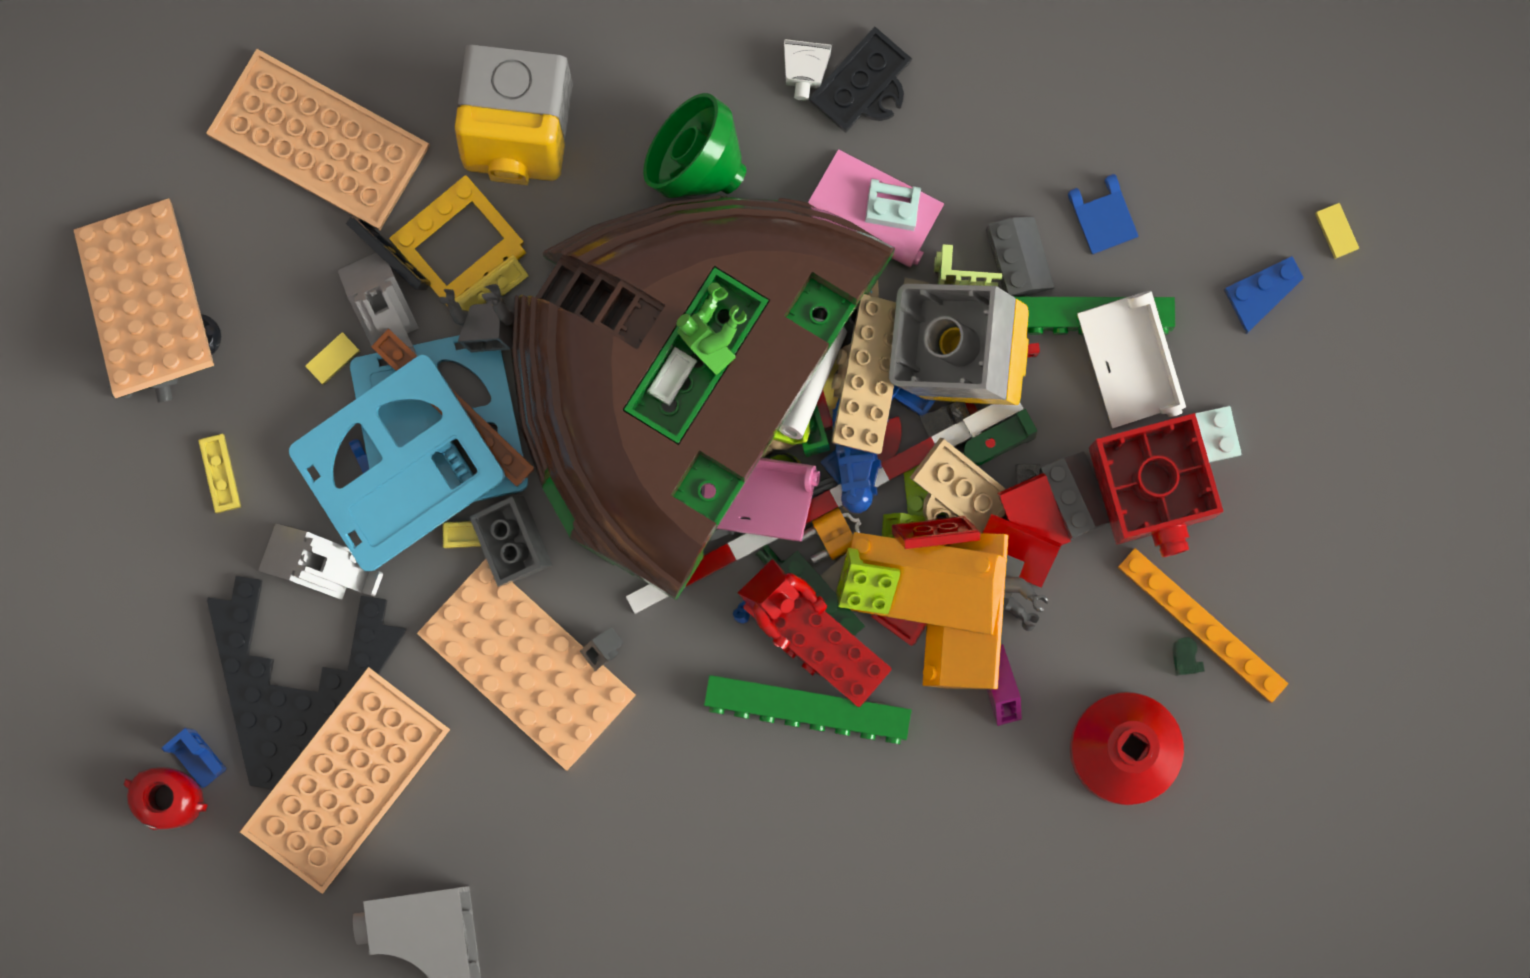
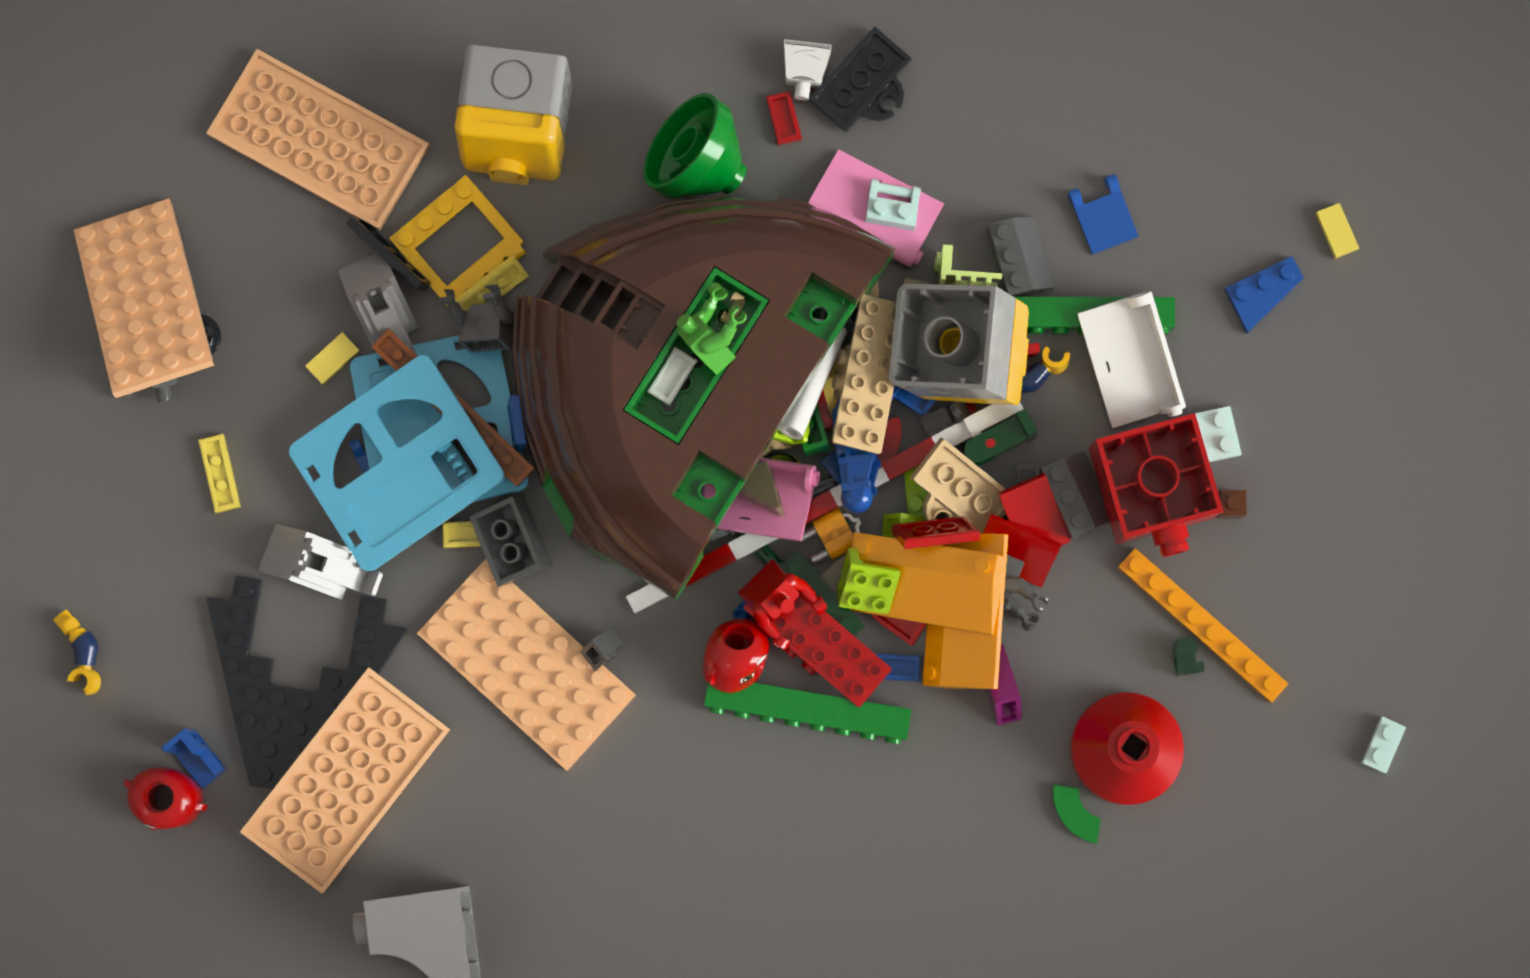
none -> yellow piece [53,610,101,695]
none -> blue tile [507,395,526,452]
none -> red piece [703,618,770,693]
none -> tan piece [720,292,745,323]
none -> dark tan slope [740,461,785,516]
none -> red tile [766,91,802,146]
none -> blue tile [875,653,920,682]
none -> piece [1021,346,1070,393]
none -> green tile [1052,785,1101,844]
none -> reddish brown brick [1216,490,1247,519]
none -> light aqua plate [1361,716,1406,774]

